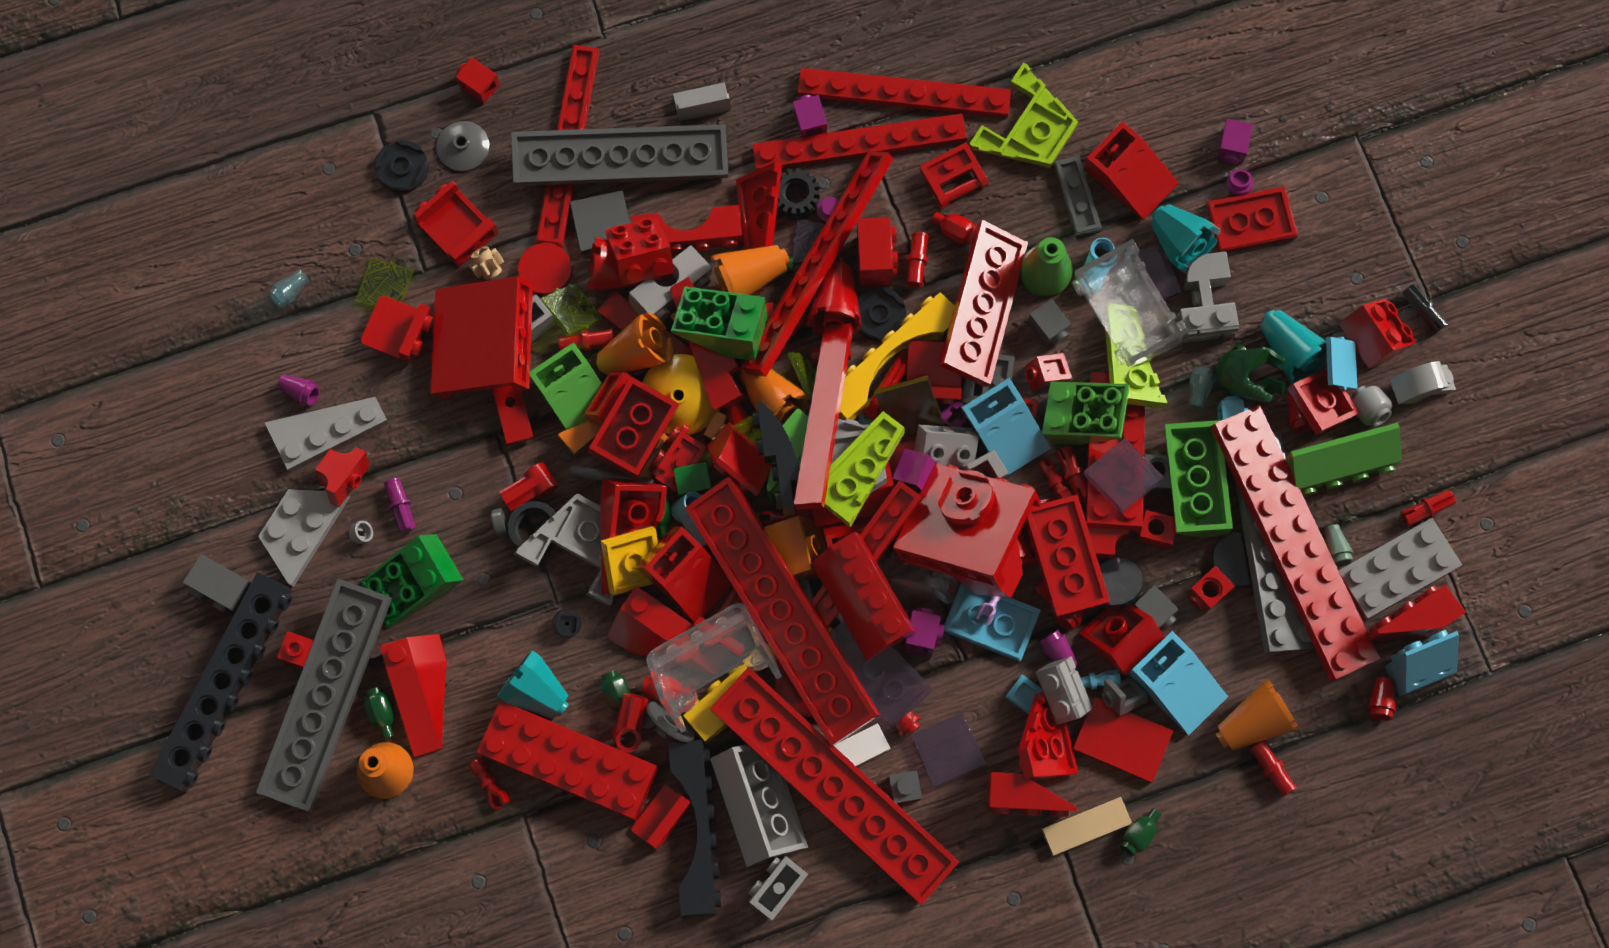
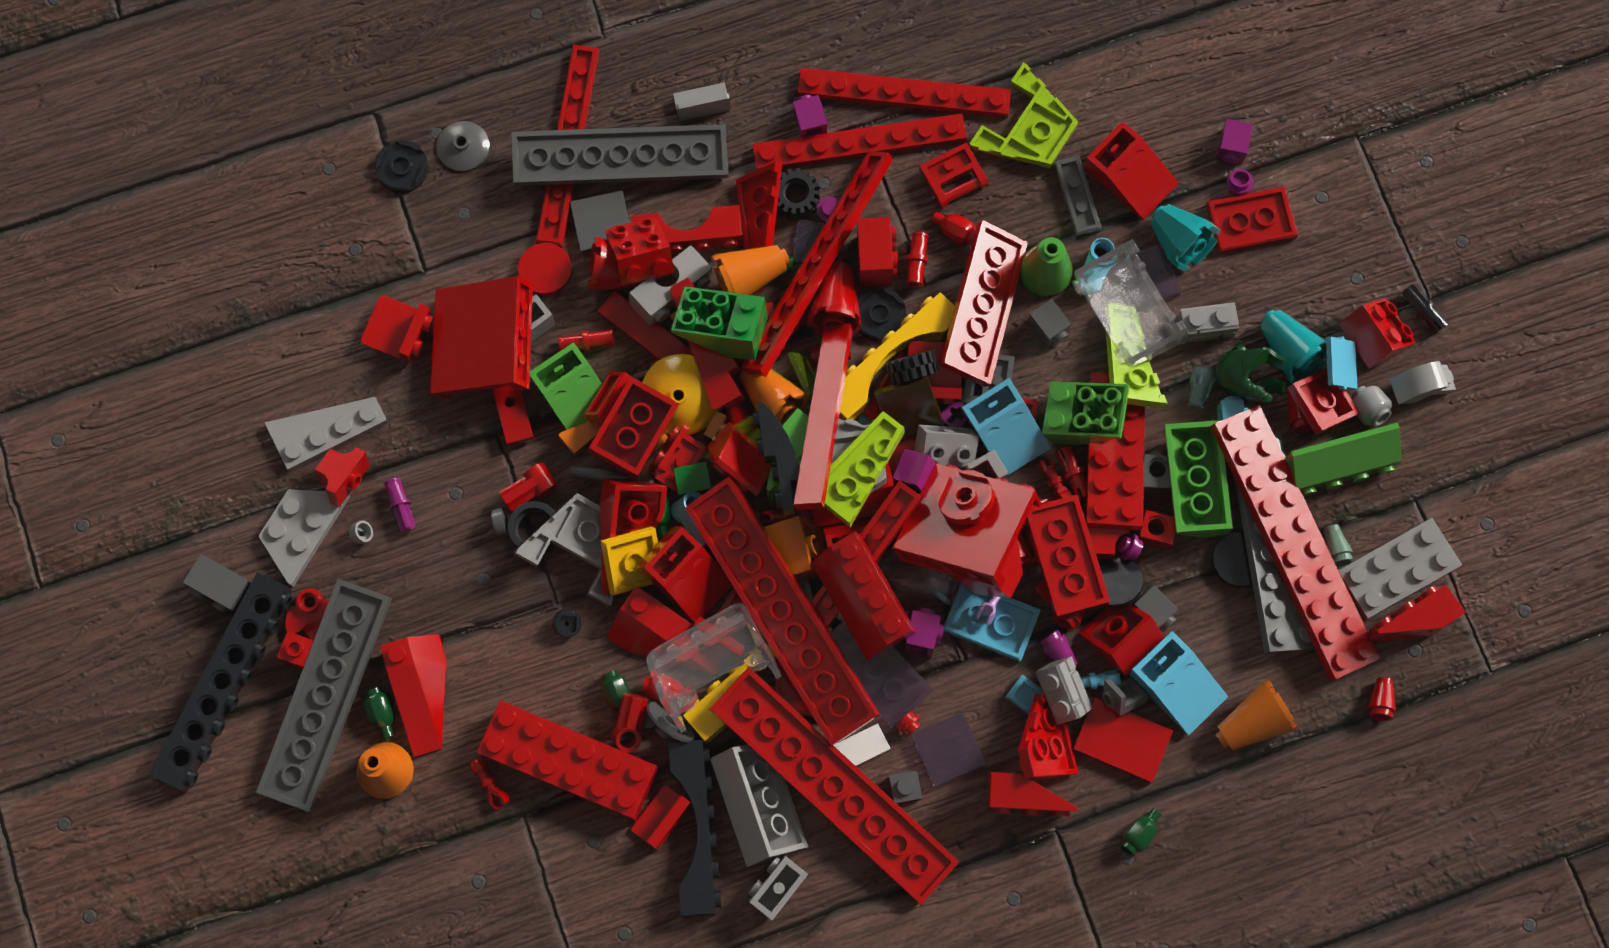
clear light blue cone [268,269,309,308] -> none
magenta cone [277,374,320,406] -> none
clear neon green piece [356,258,414,308] -> none
green slope [360,534,463,628] -> none
red panel [413,181,499,268] -> none
red brick [455,57,500,104] -> none
tan gear [469,246,504,280] -> none
teal cone [497,650,569,719] -> none
clear neon green piece [540,283,602,337] -> none
orange cone [596,312,674,375] -> none
red bracket [1024,353,1072,391] -> none
tan tile [1042,797,1132,856] -> none
clear purple tile [1083,438,1163,514] -> none
light grey brick [1183,251,1231,307] -> none
red brick [1187,566,1235,613] -> none
red pin [1250,740,1298,798] -> none
medium azure slope [1385,630,1459,697] -> none
red axle [1400,490,1456,527] -> none
none -> red plate [285,588,329,640]
none -> black tyre [885,350,939,385]
none -> magenta plate [1118,533,1143,561]

